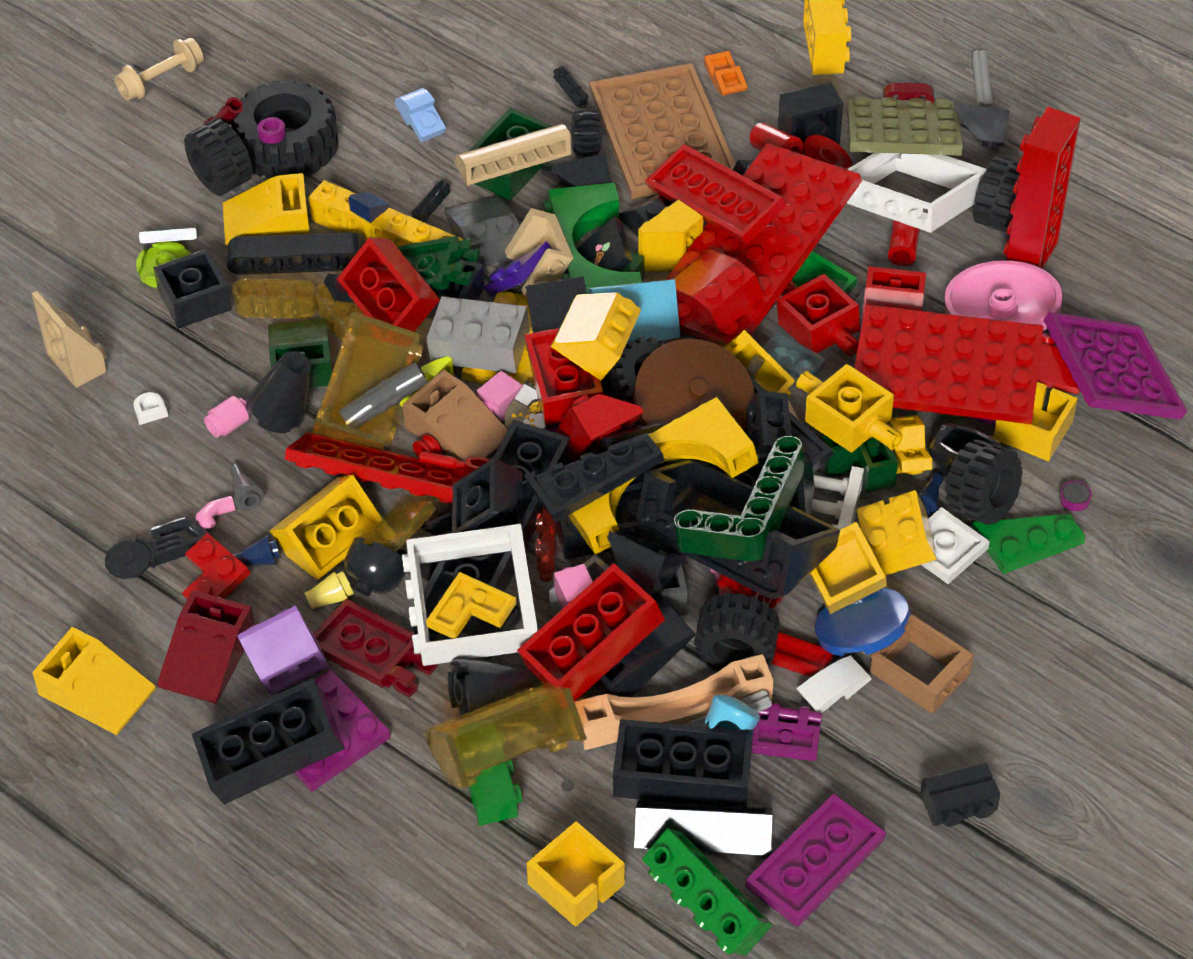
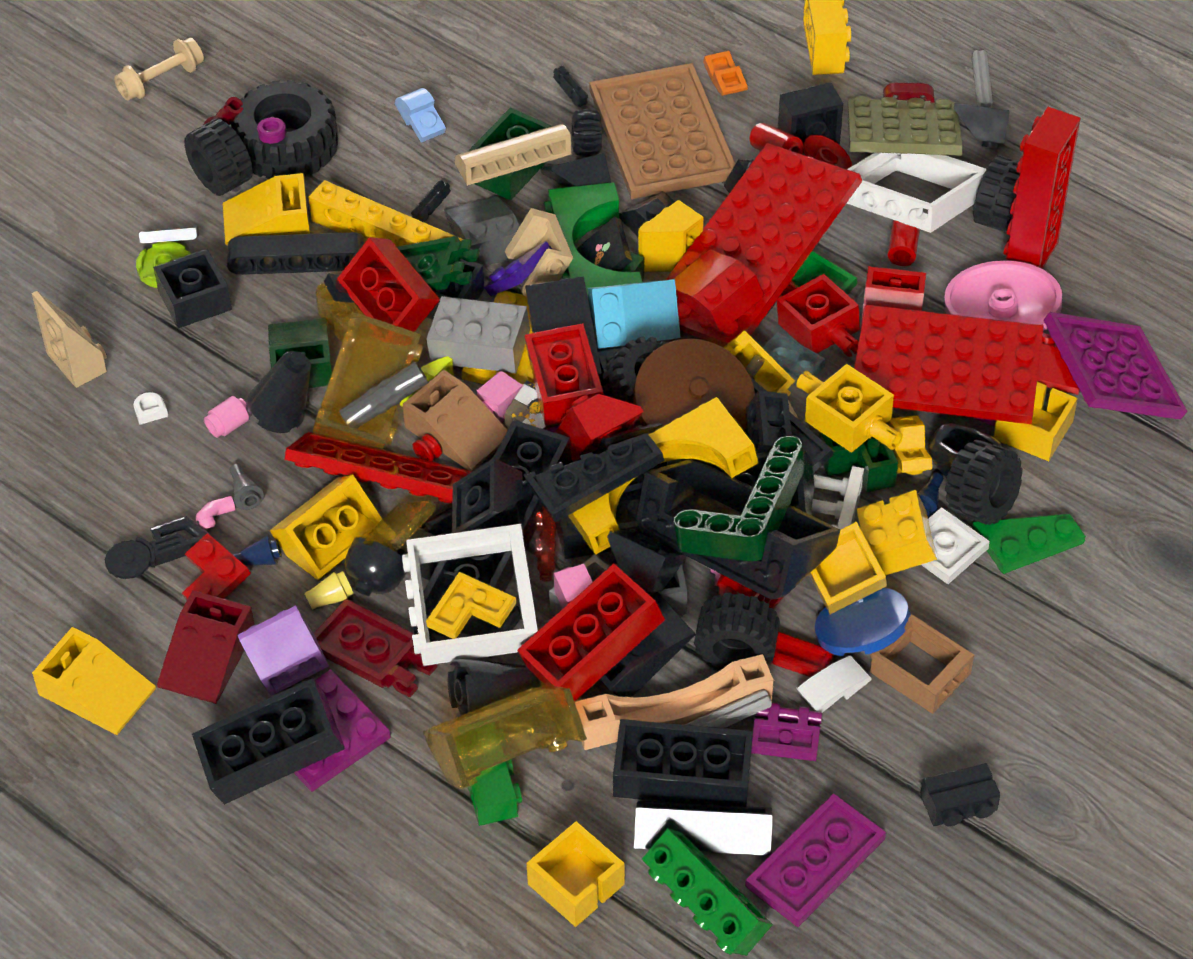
clear yellow beam [232,278,318,319] -> none
dark blue slope [348,192,390,223] -> none
red piece [419,451,490,476] -> none
yellow slope [551,292,641,381] -> none
red plate [645,144,787,244] -> none
medium azure hair [705,695,760,731] -> none
tile [1059,481,1092,511] -> none

